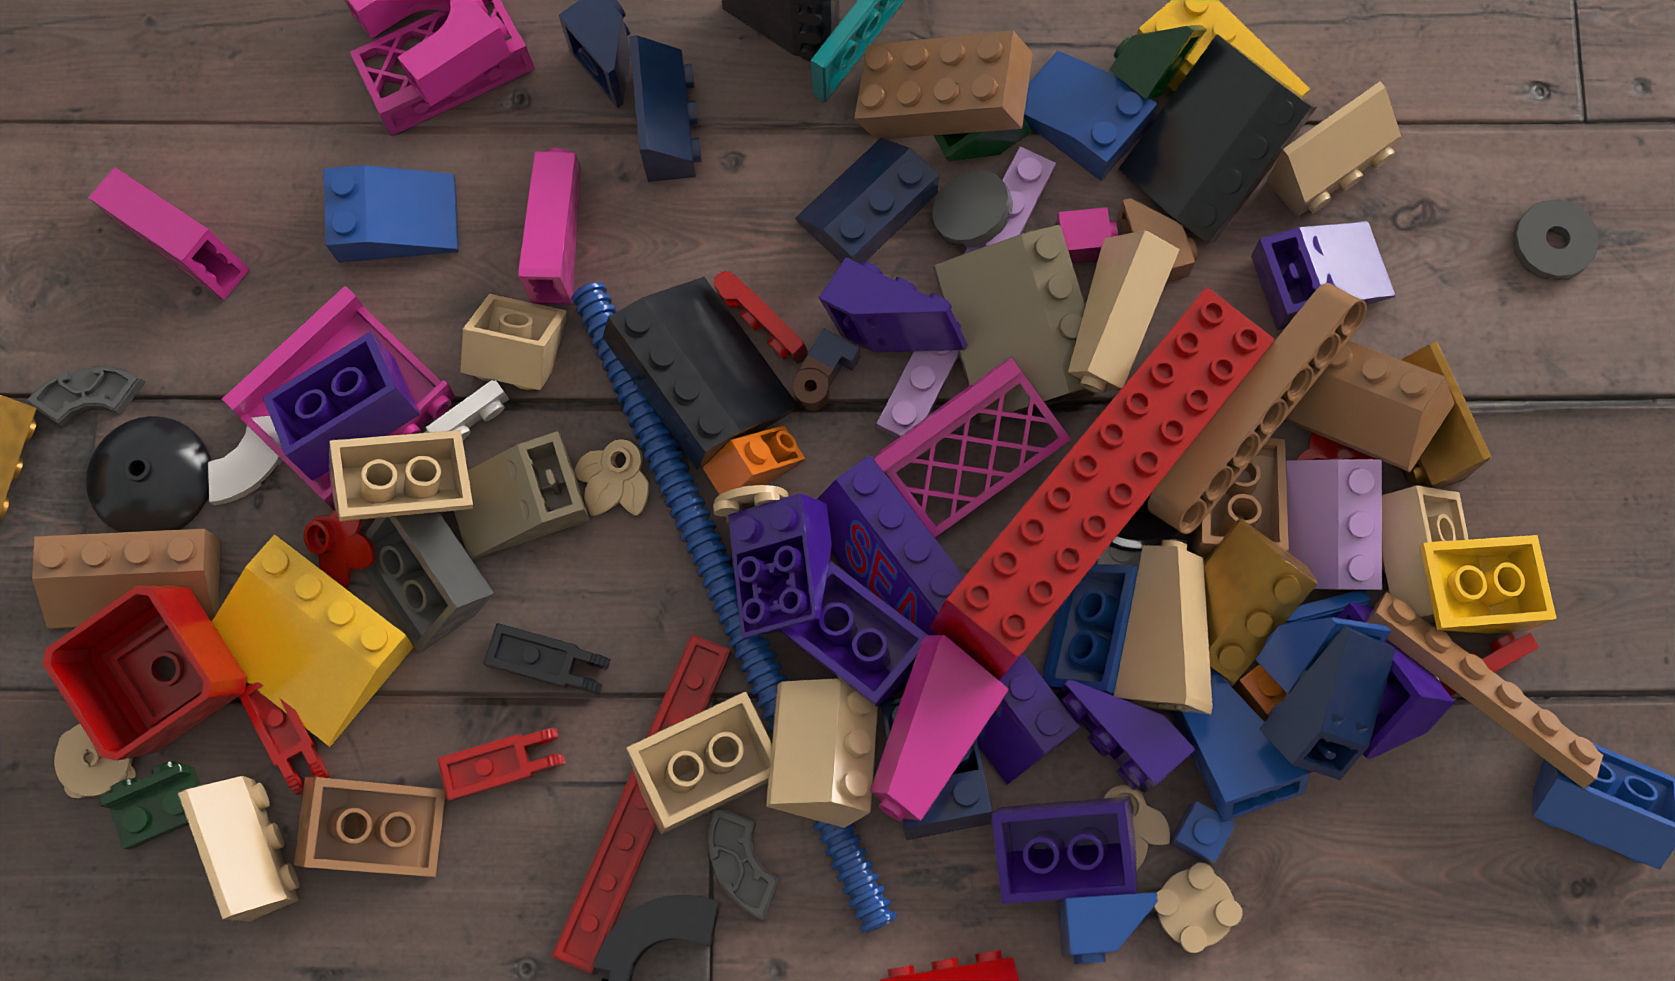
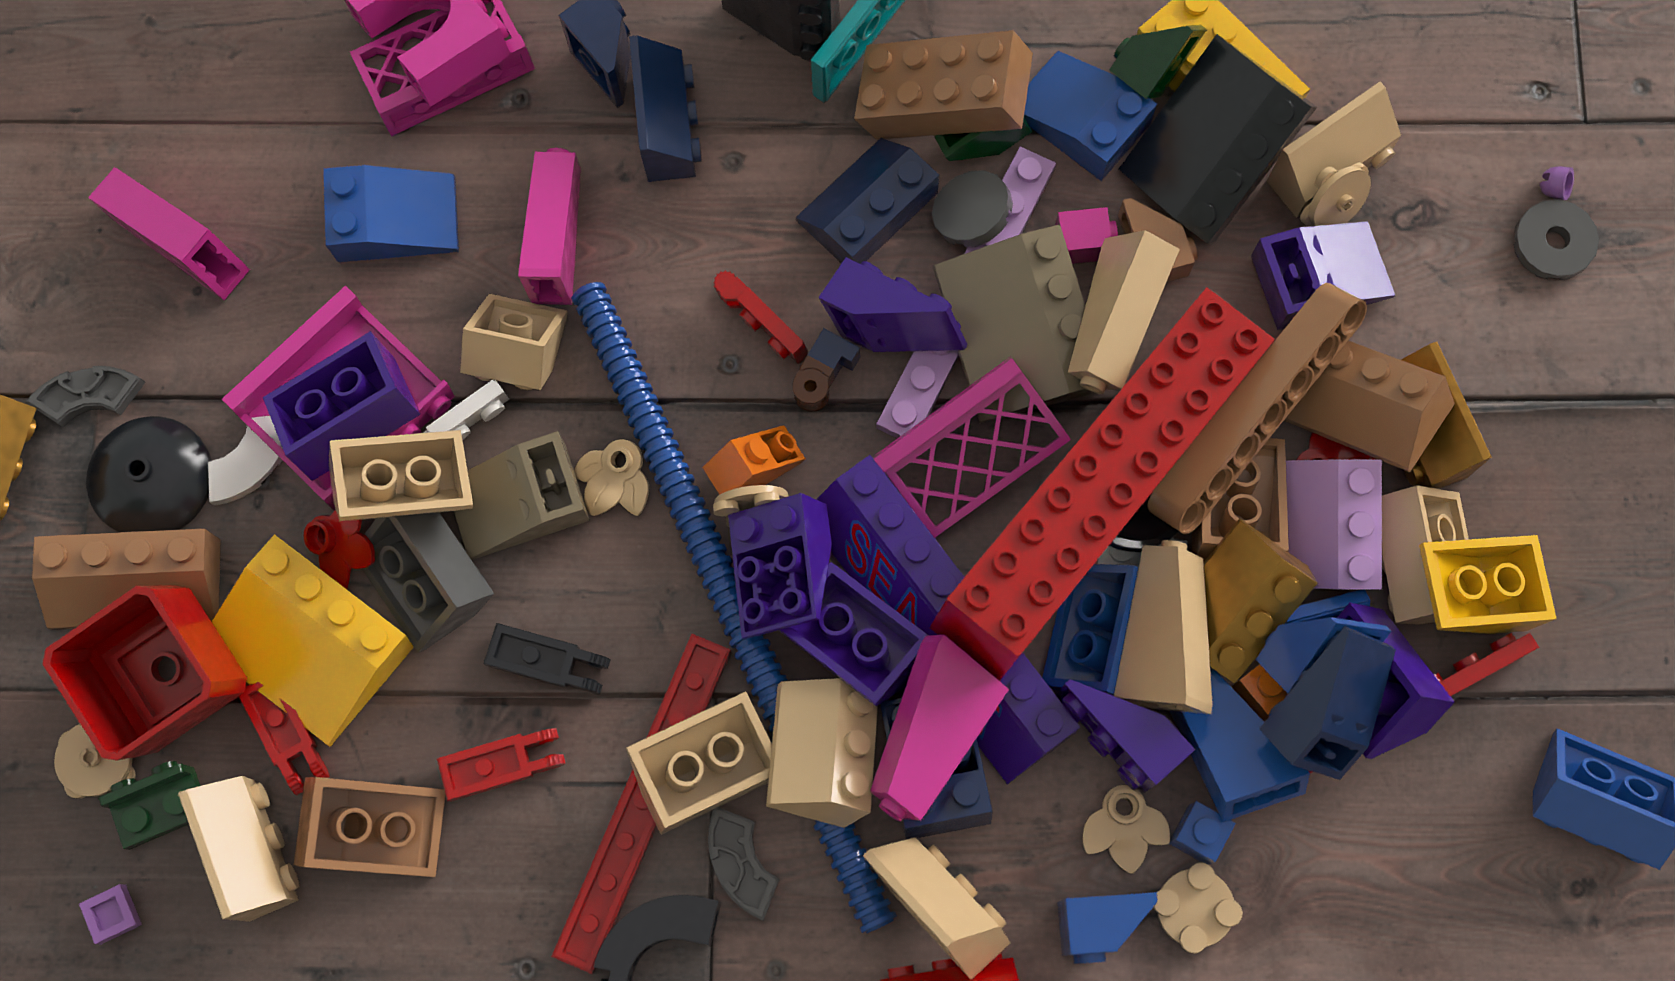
black slope [602,277,799,470] -> none
dark purple slope [992,796,1137,904] -> none
medium nougat plate [1366,592,1603,789] -> none
none -> medium lavender plate [79,884,142,945]
none -> tan slope [863,837,1011,980]
none -> tan piece [1300,162,1371,227]
none -> medium lavender hinge [1540,166,1574,200]

